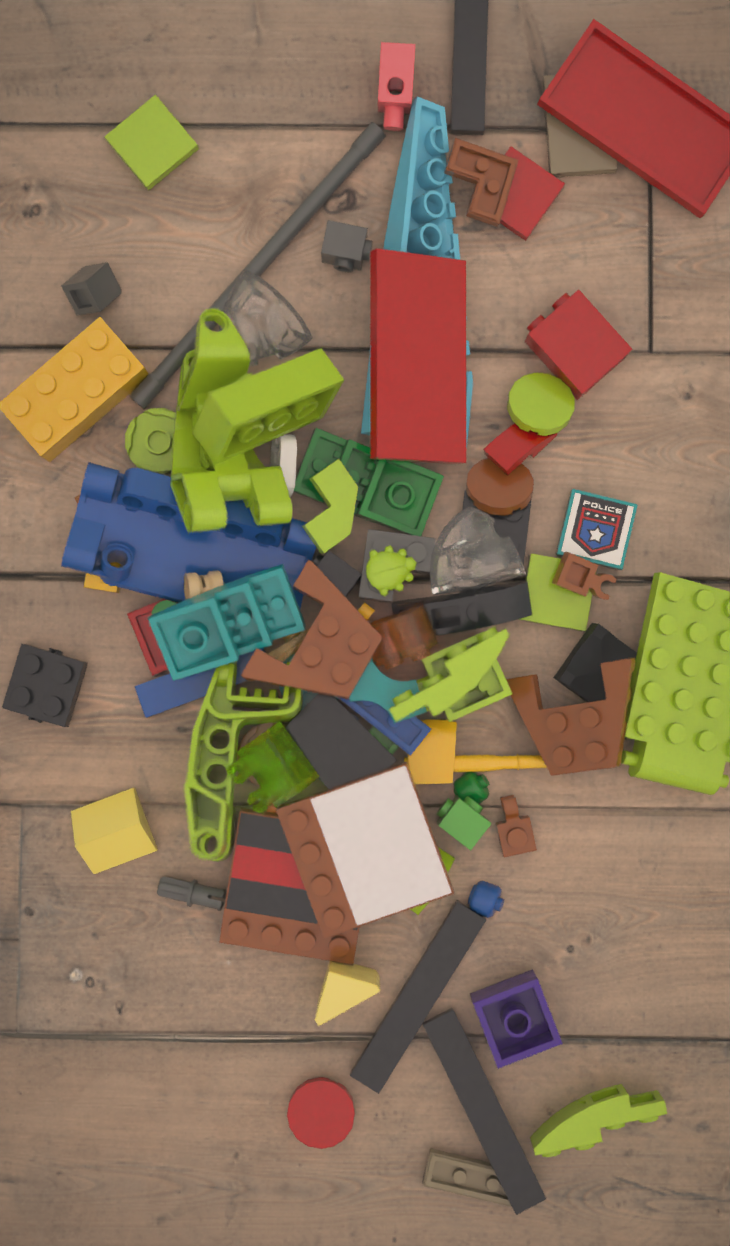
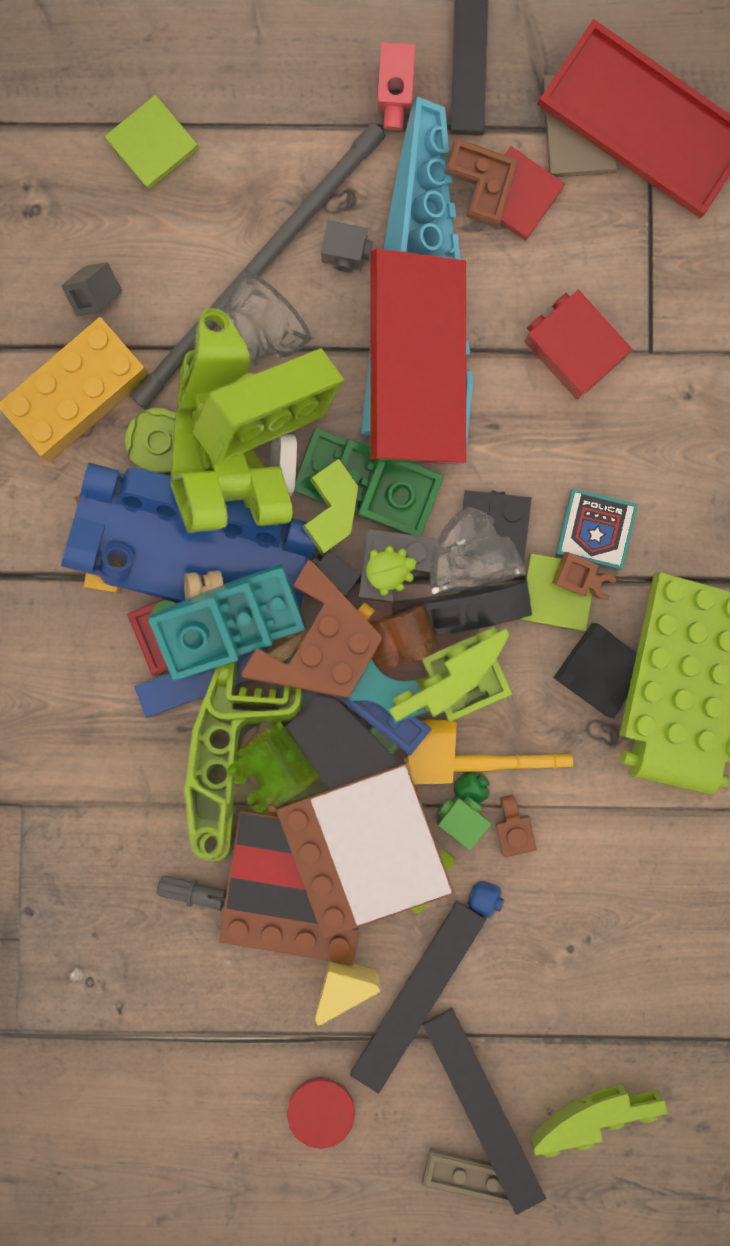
black plate [2,643,88,727] -> none
light yellow slope [71,787,158,874] -> none
dark orange tile [466,458,534,516] -> none
brick [470,969,563,1069] -> none
red slope [483,423,557,476] -> none
dark orange wing [506,658,635,776] -> none
lime tile [507,372,575,436] -> none

